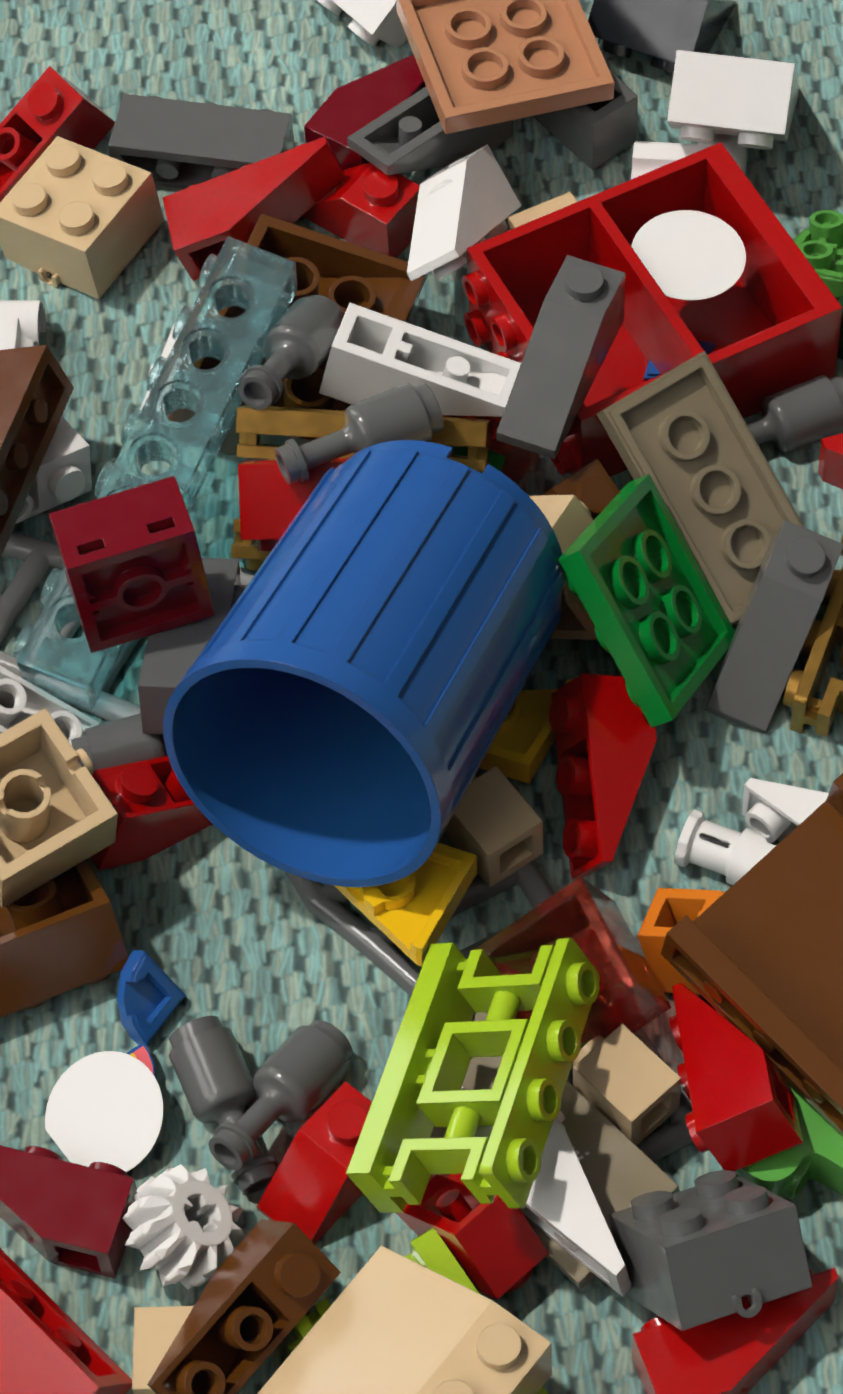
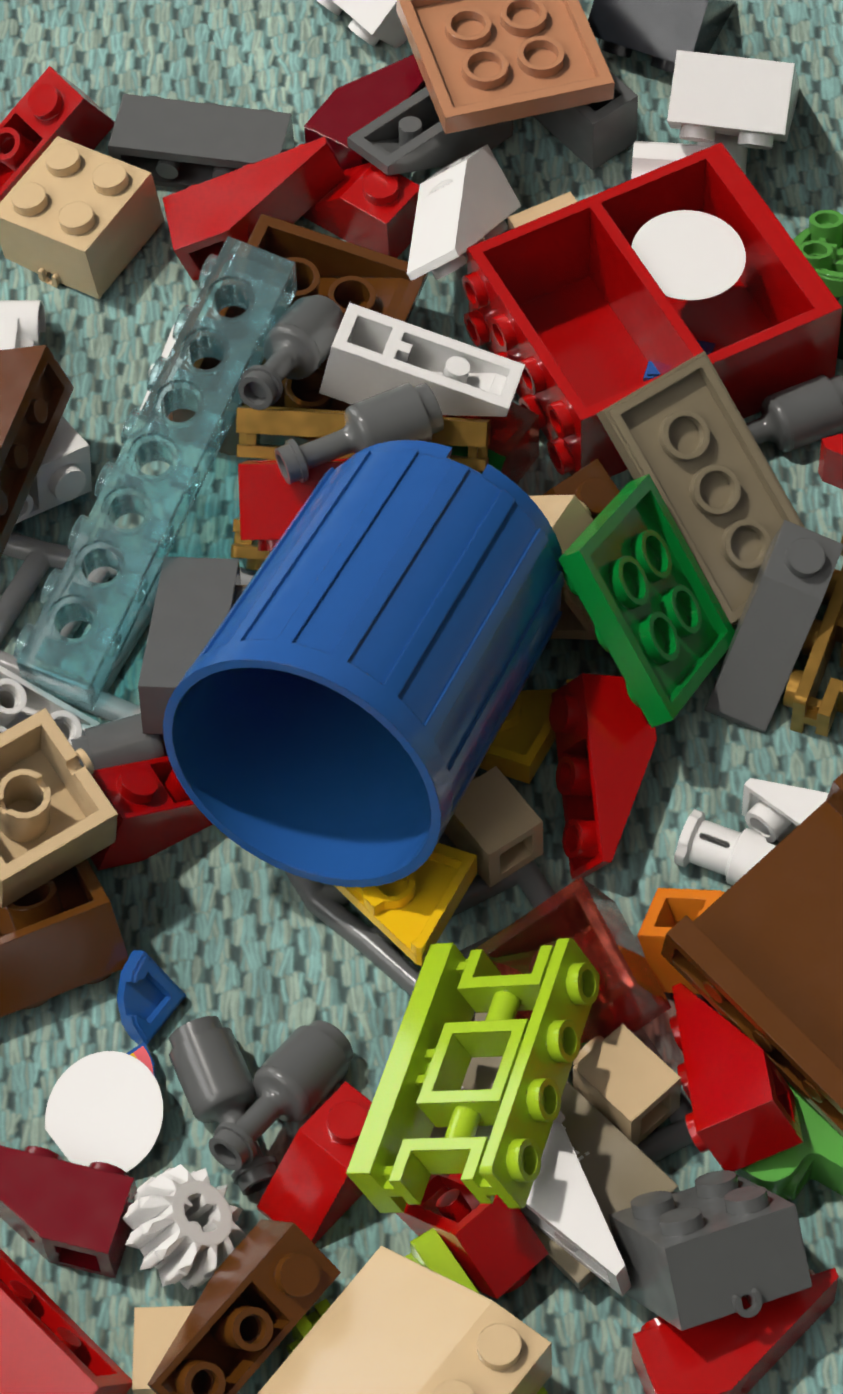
dark red piece [49,476,215,653] -> none
dark grey slope [496,255,626,459] -> none

